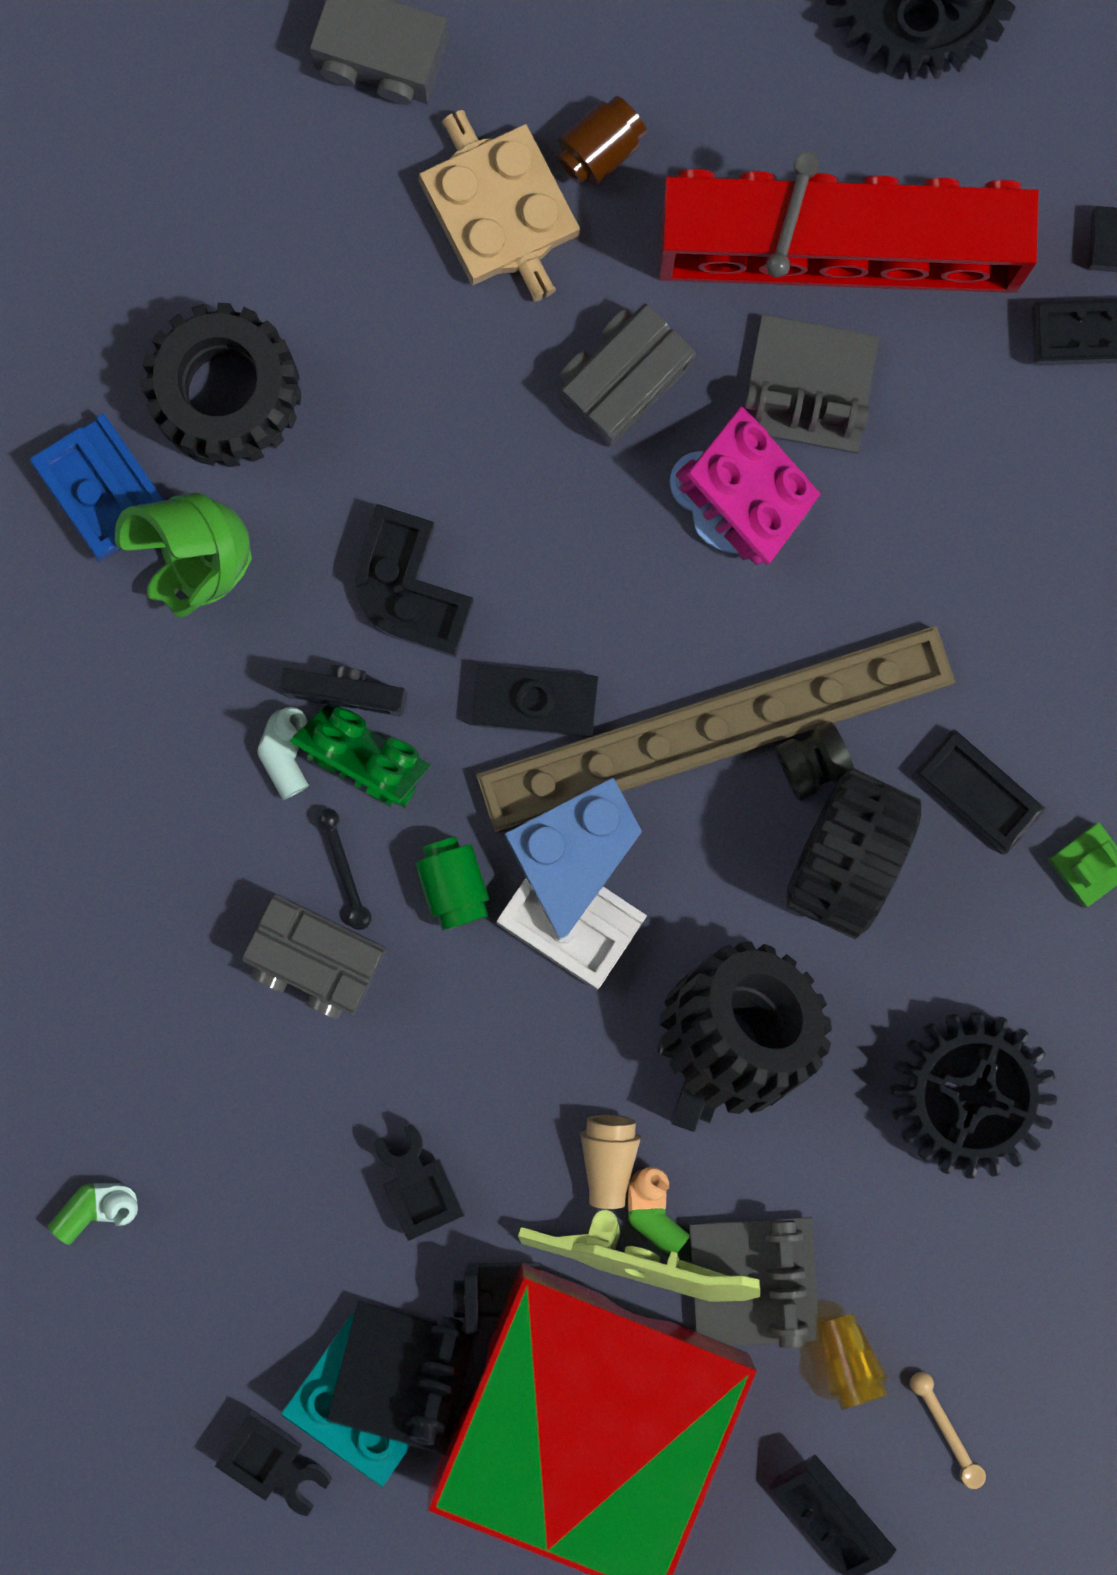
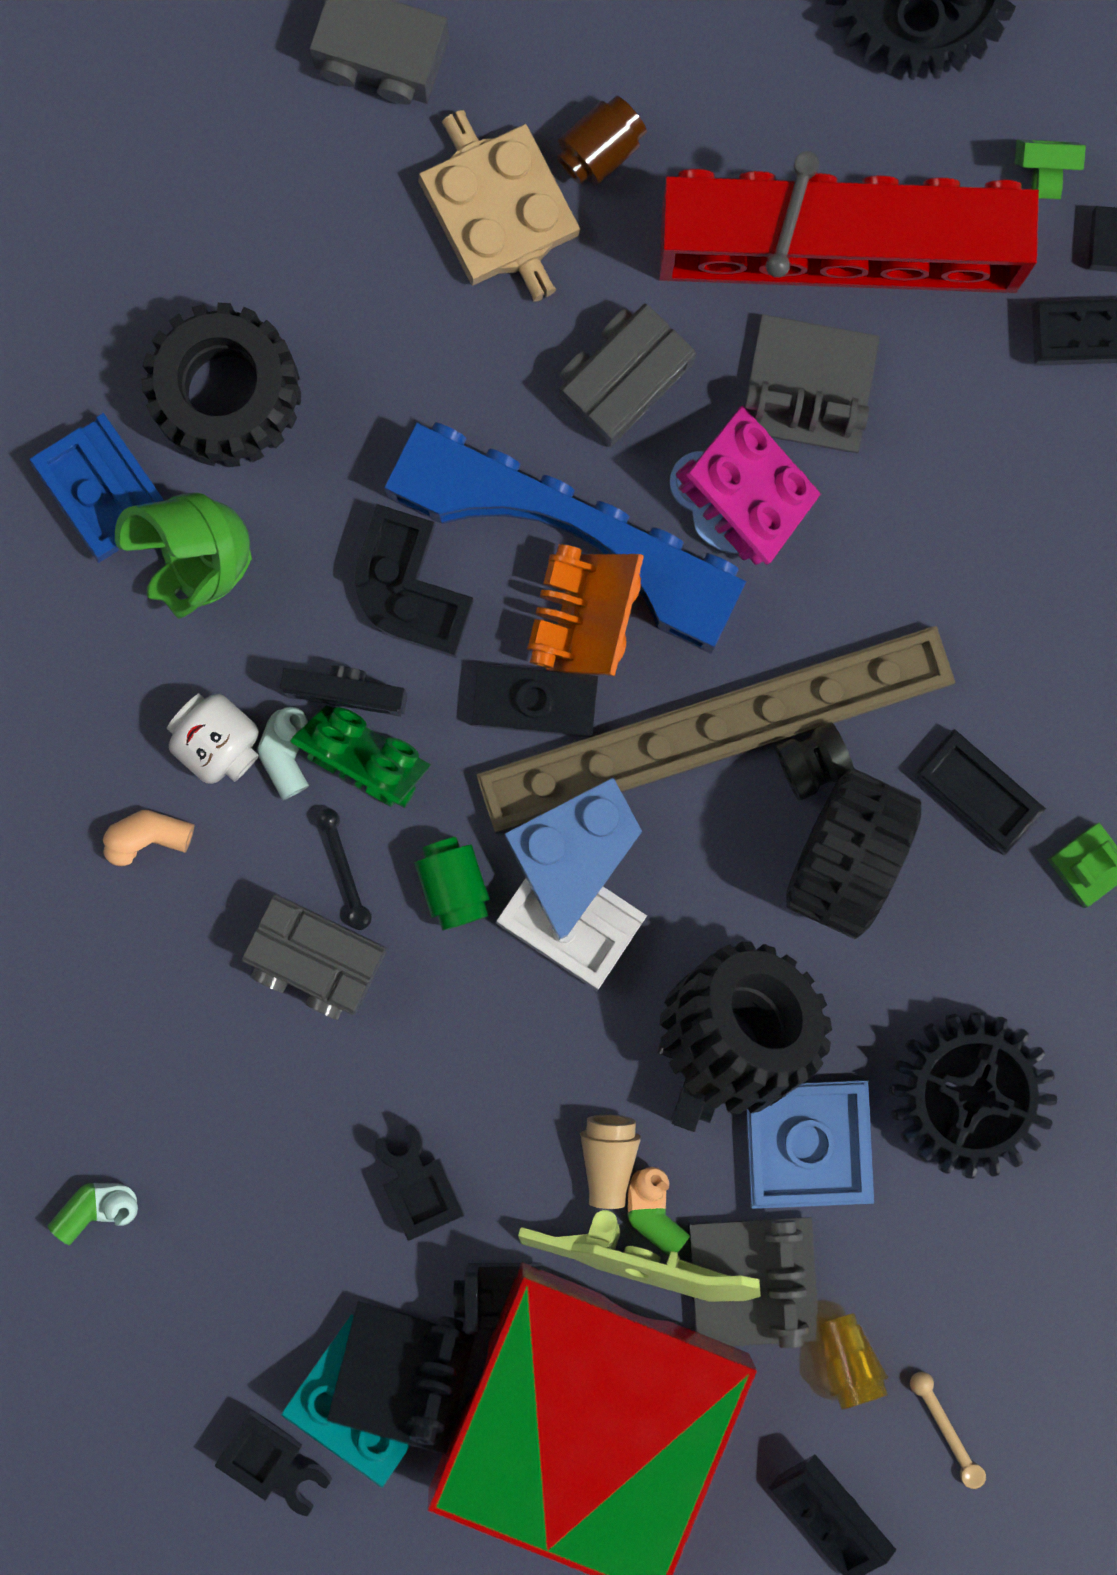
none -> light nougat arm [103,810,194,866]
none -> white head [167,694,259,784]
none -> blue arch [385,422,747,654]
none -> orange hinge [527,544,644,676]
none -> medium blue tile [746,1080,874,1209]
none -> bright green tile [1015,139,1086,199]

